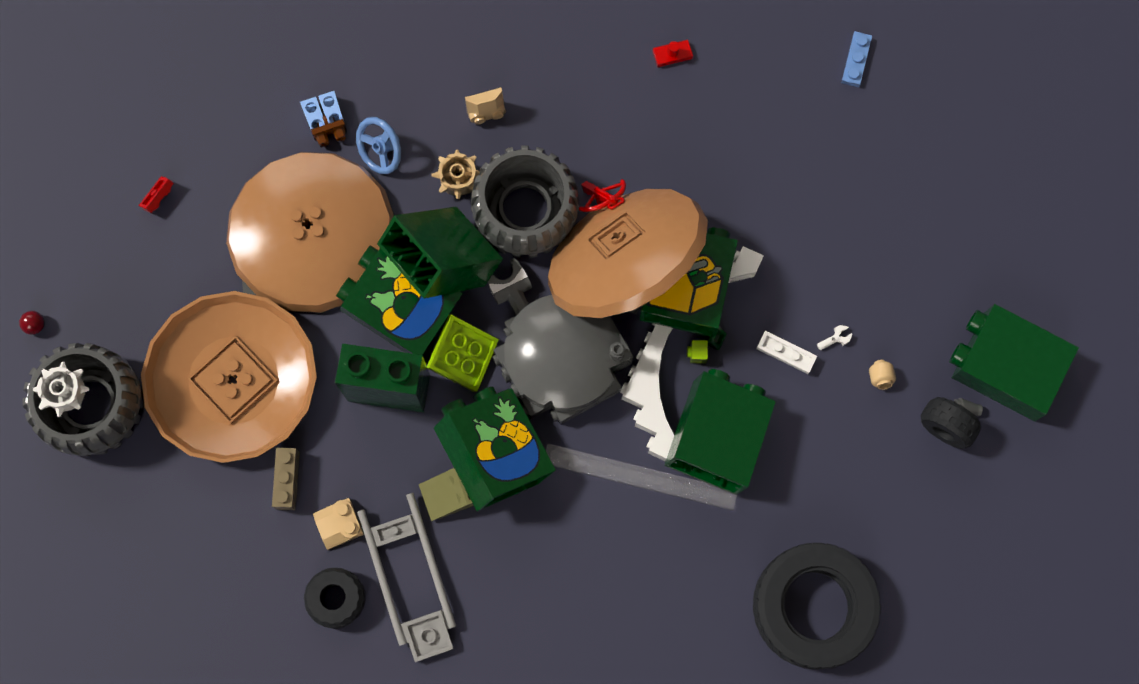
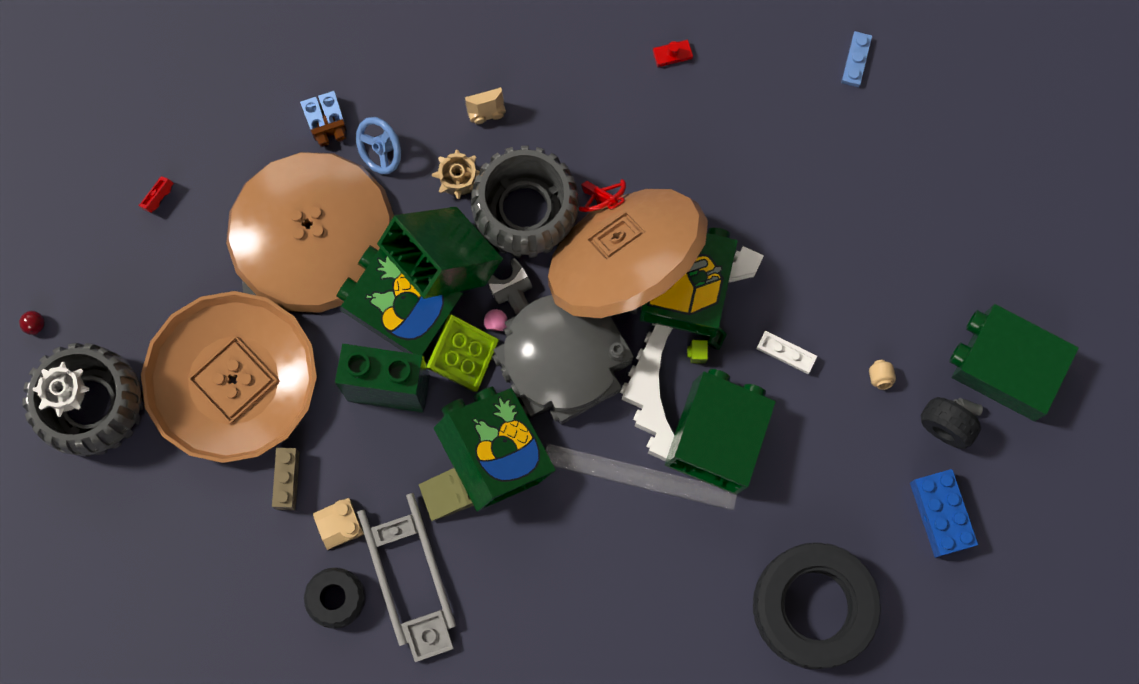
white bar [817,325,852,350] -> none
none -> bright pink piece [484,309,508,331]
none -> blue brick [910,469,978,558]

